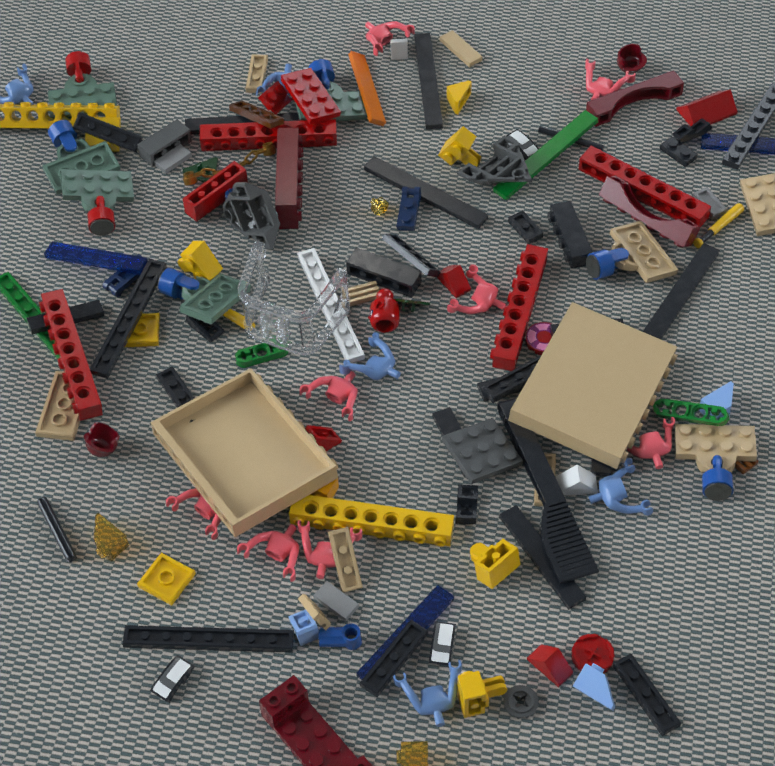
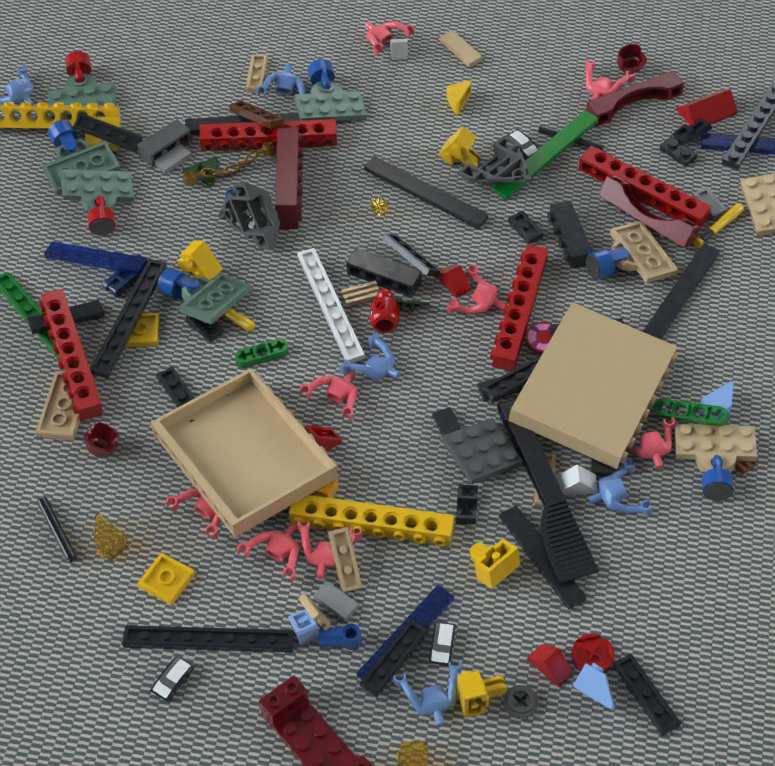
red brick [182,161,248,222] -> none
clear windscreen [237,241,350,356] -> none
red plate [258,81,293,114] -> none
plate [281,68,341,124] -> none
orange tile [348,51,386,126] -> none
dark blue plate [396,187,421,231] -> none
black tile [414,33,443,130] -> none

